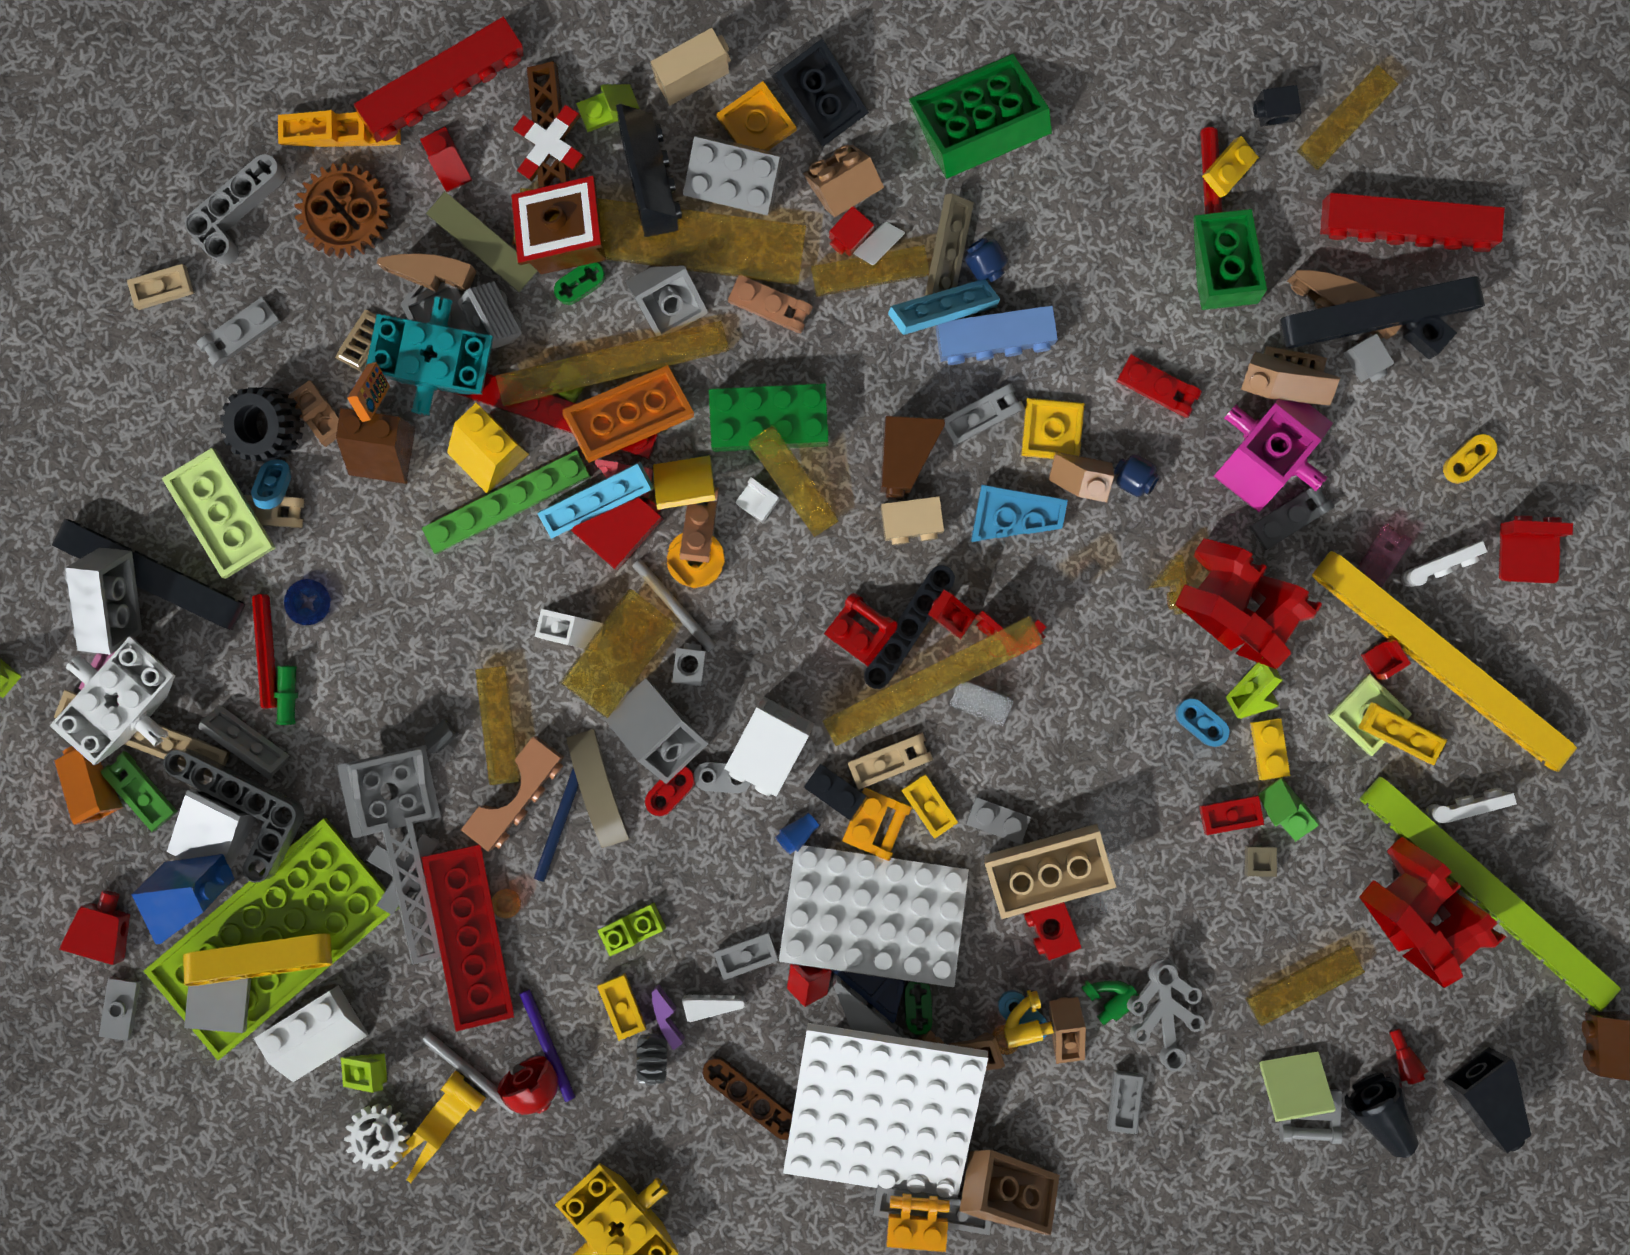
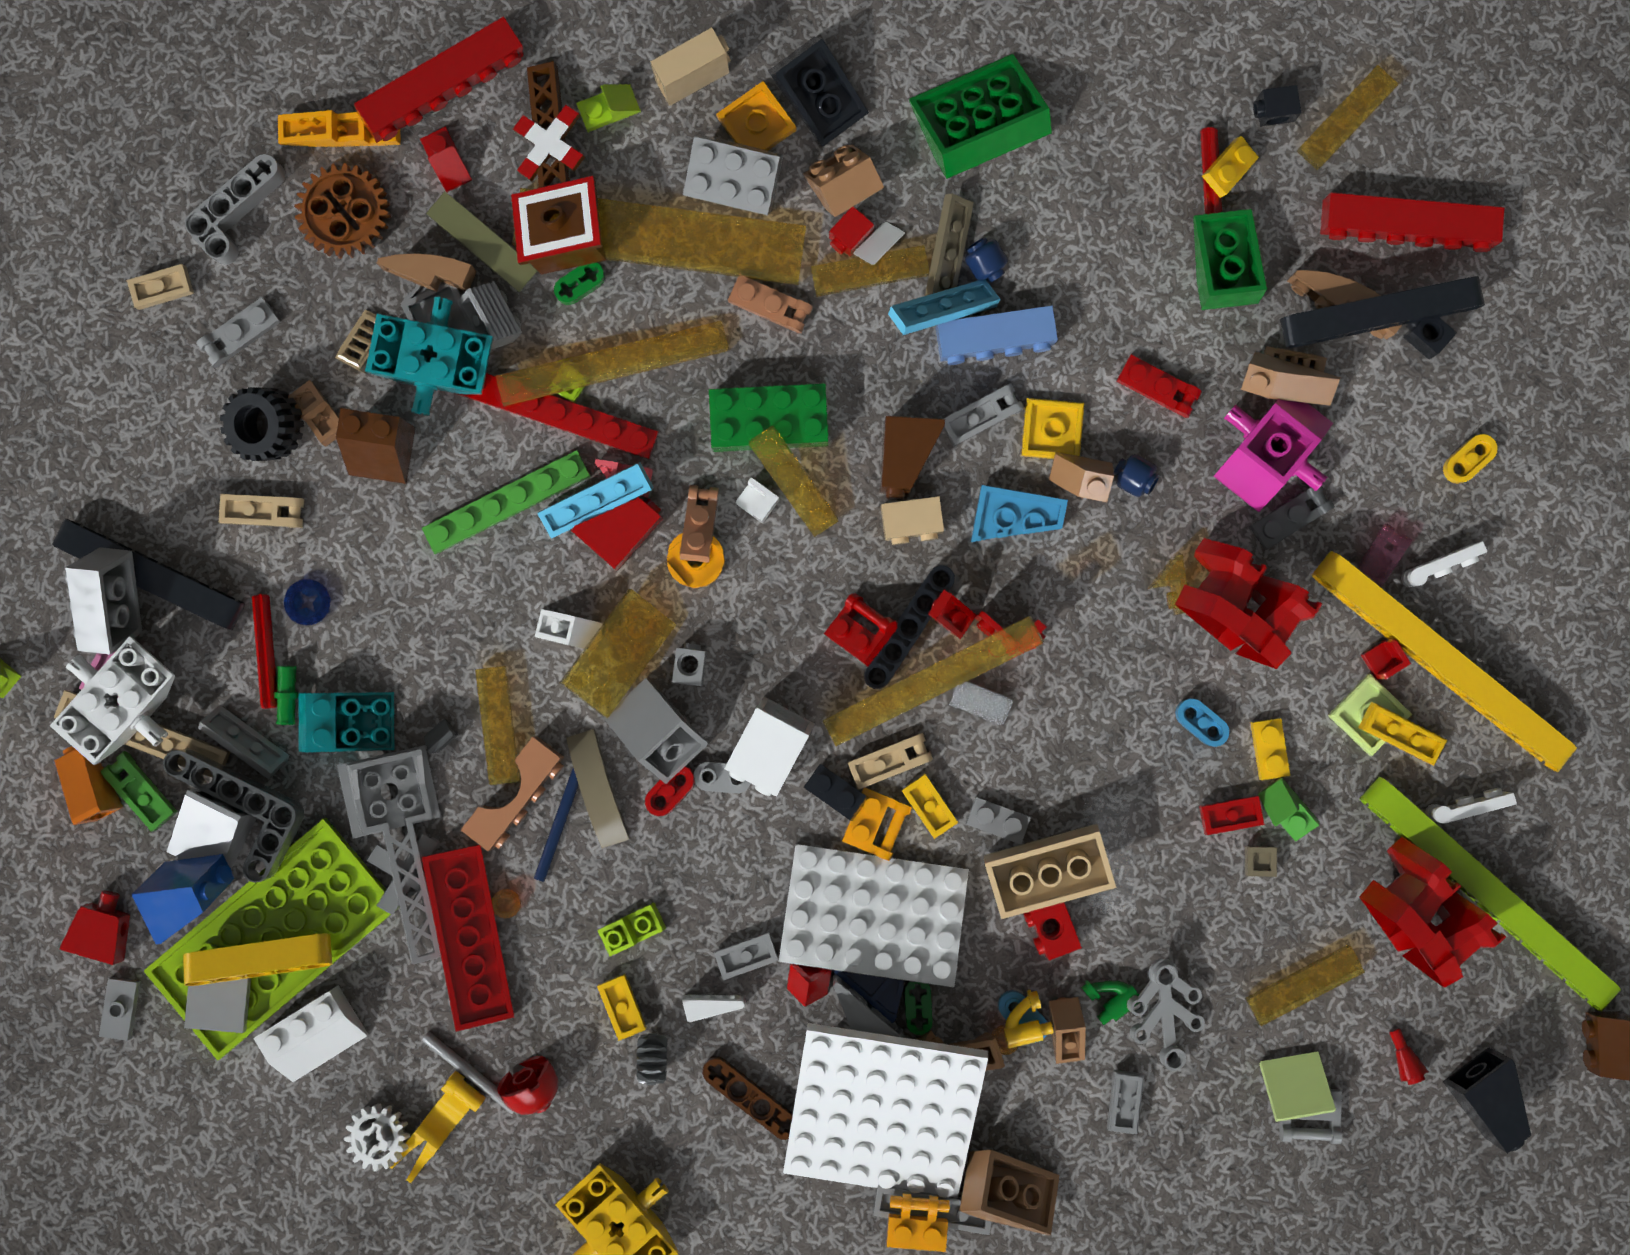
yellowish green plate [162,448,275,579] -> none
dark azure plate [251,460,291,509] -> none
lime slope [341,1053,387,1093] -> none
orange tile [347,362,390,422] -> none
yellow slope [447,403,529,494] -> none
dark purple piece [519,989,576,1102] -> none
orange plate [563,365,694,463] -> none
black slope [616,104,682,237] -> none
light grey slope [625,266,708,341] -> none
light grey piece [632,559,717,653] -> none
medium lavender slope [652,984,685,1050] -> none
yellow slope [653,455,716,509] -> none
blue cone [775,813,819,855] -> none
lime slope [1226,657,1283,719] -> none
light grey brick [1344,334,1395,383] -> none
black cone [1345,1073,1419,1158] -> none
red bracket [1499,516,1573,584] -> none
none -> teal slope [298,692,394,752]

